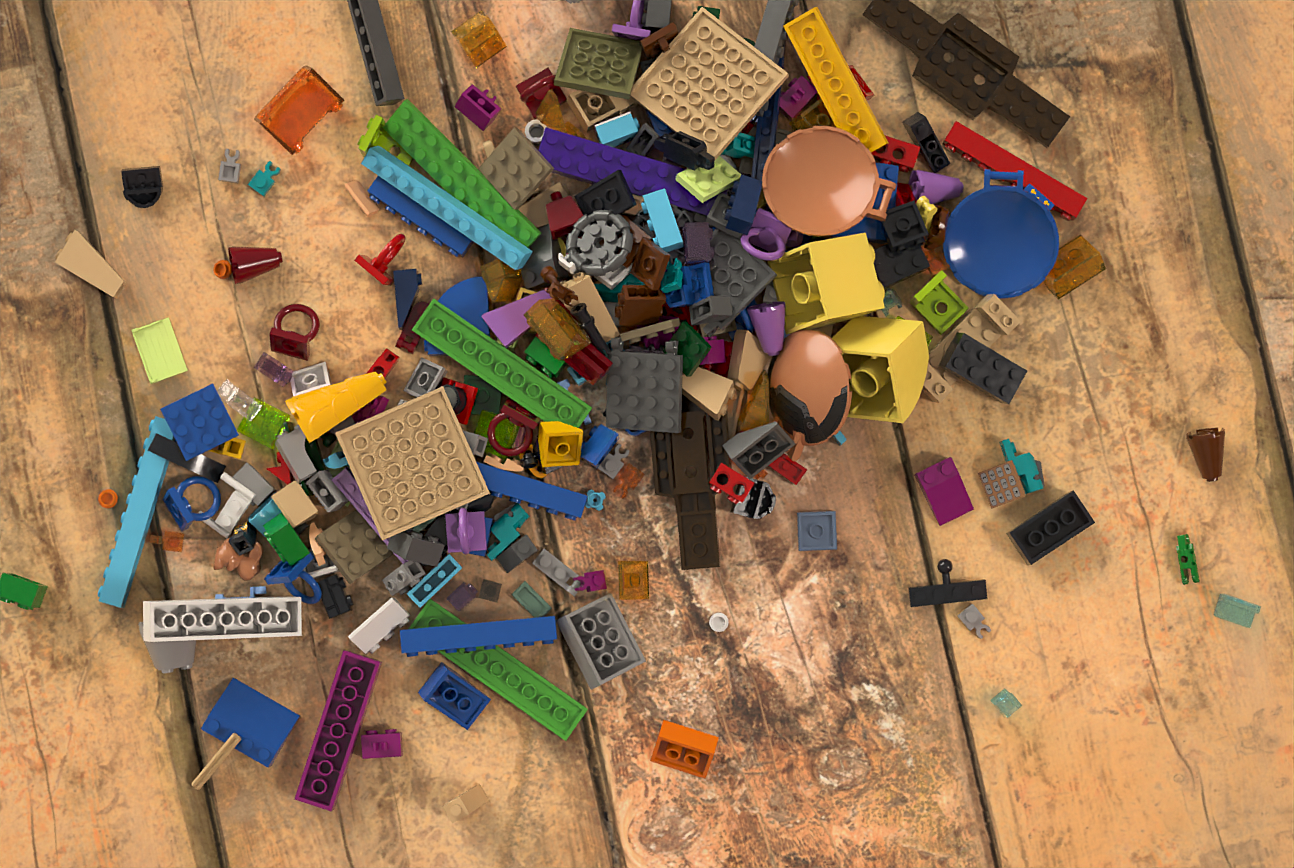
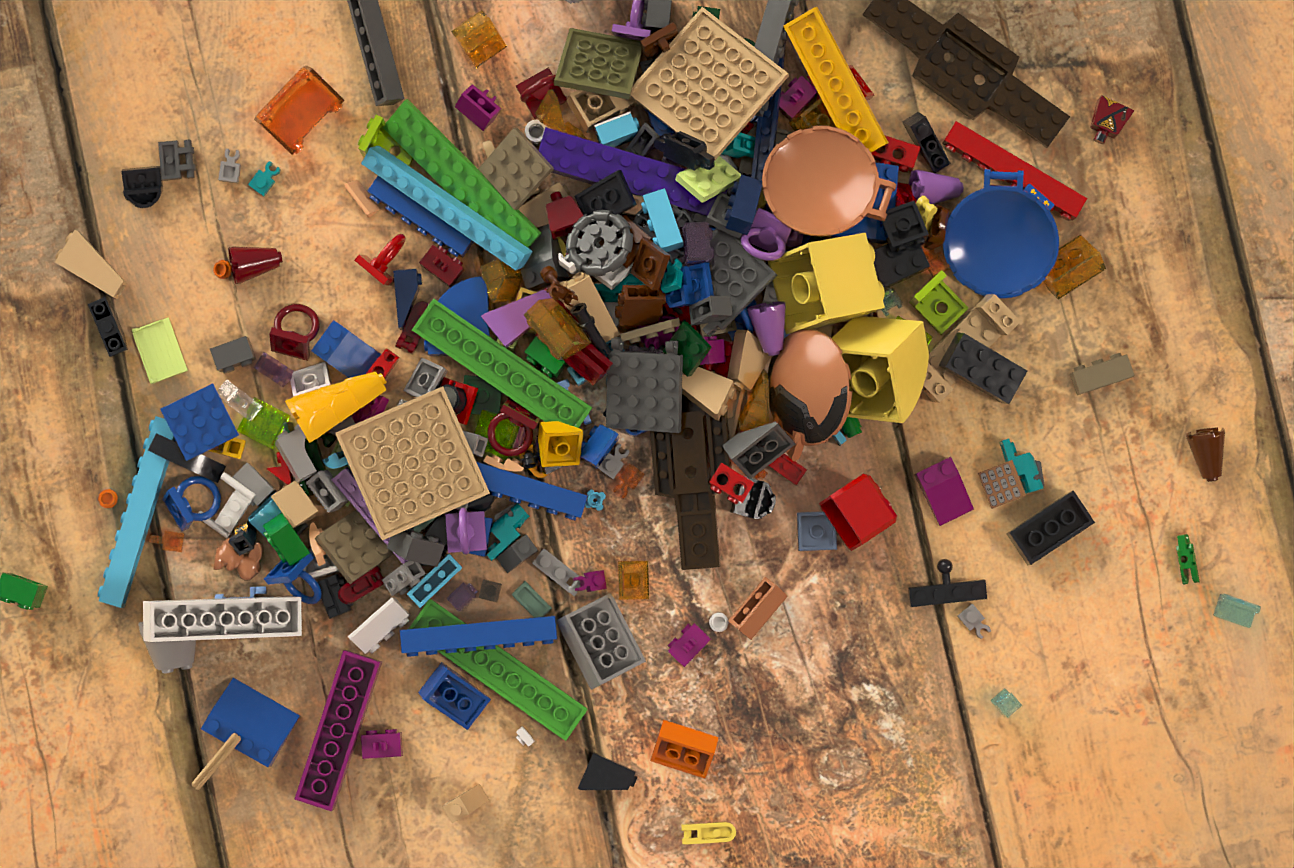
none -> black slope [88,297,128,357]
none -> dark grey plate [158,140,196,181]
none -> dark grey brick [210,336,256,374]
none -> blue slope [311,320,381,378]
none -> dark red plate [338,565,385,604]
none -> dark red brick [419,245,464,288]
none -> white plate [516,726,535,747]
none -> black slope [578,752,638,790]
none -> magenta brick [667,623,711,667]
none -> light yellow plate [681,822,736,844]
none -> nougat brick [728,577,788,640]
none -> red plate [819,474,897,551]
none -> green brick [842,417,862,438]
none -> dark tan brick [1070,353,1135,395]
none -> dark red torso [1090,95,1134,144]

